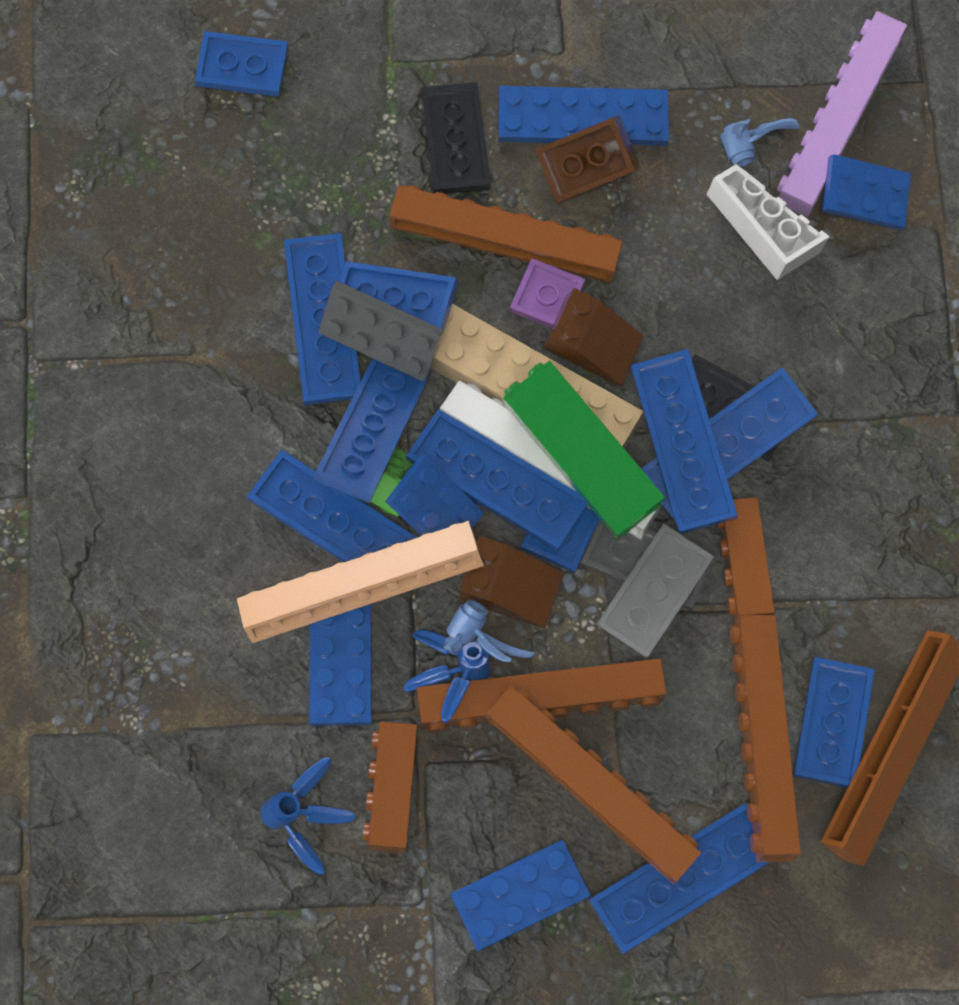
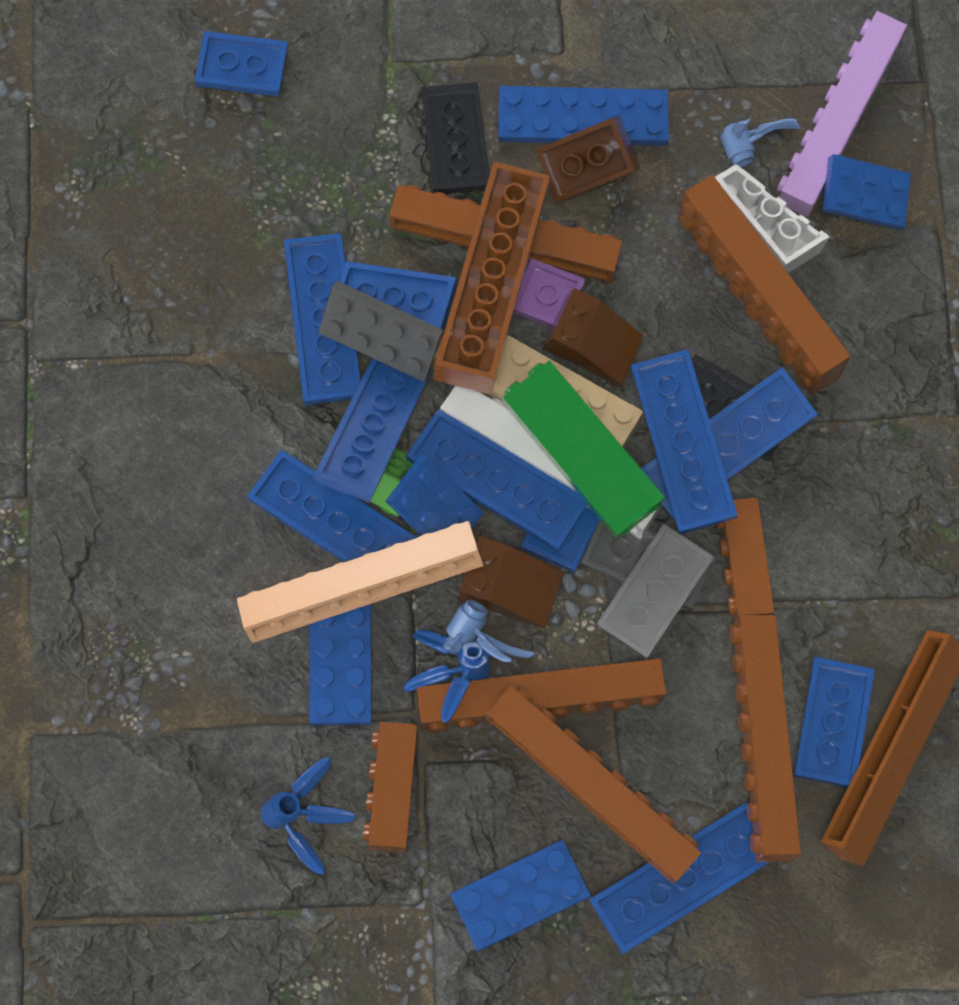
none -> dark orange brick [433,161,550,395]
none -> dark orange brick [678,175,851,395]

